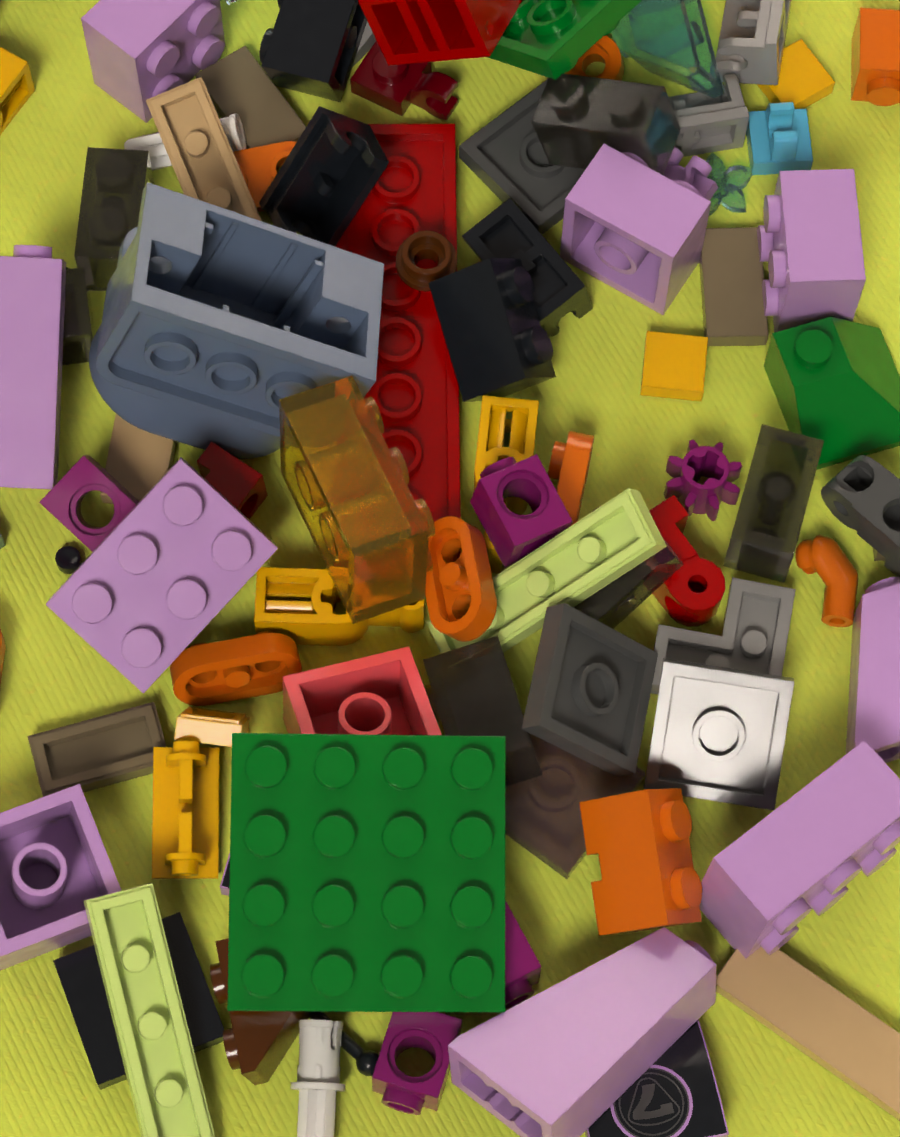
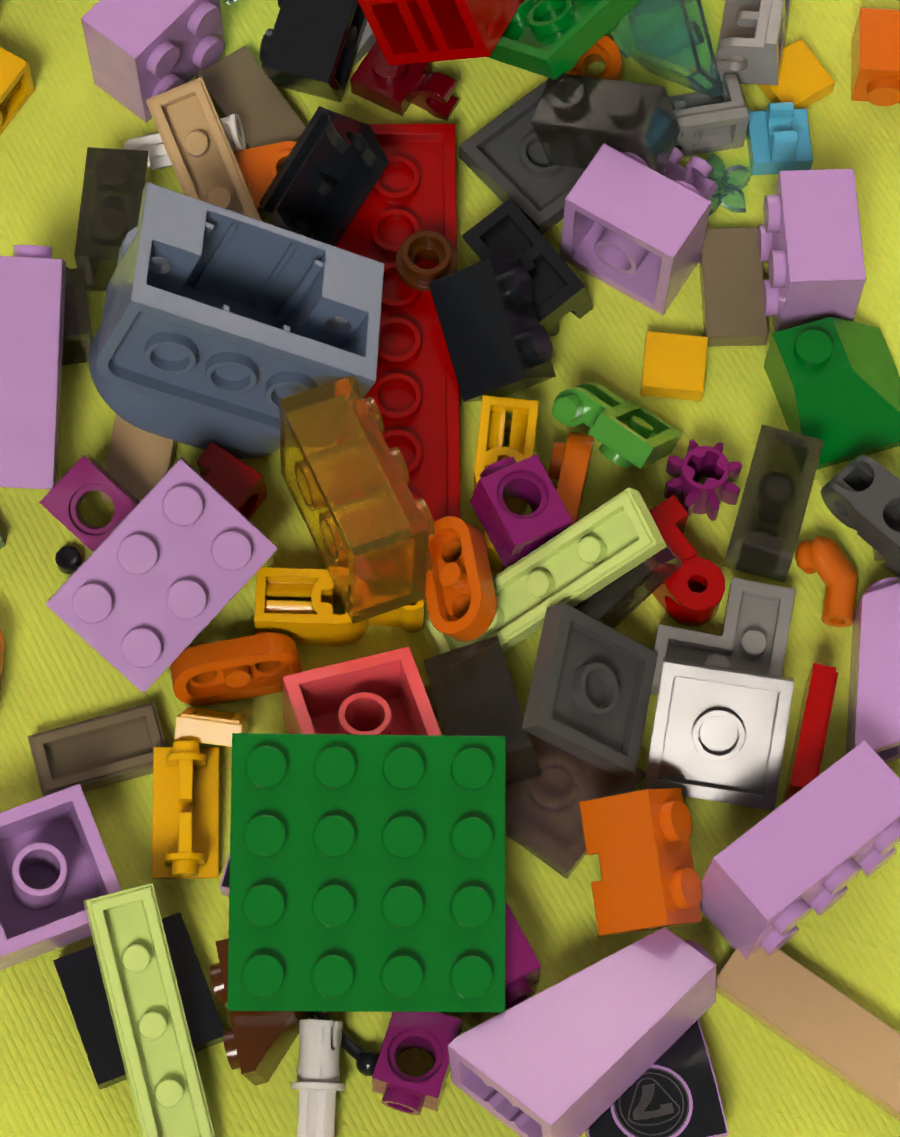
none -> bright green plate [552,382,683,469]
none -> red tile [783,663,838,803]

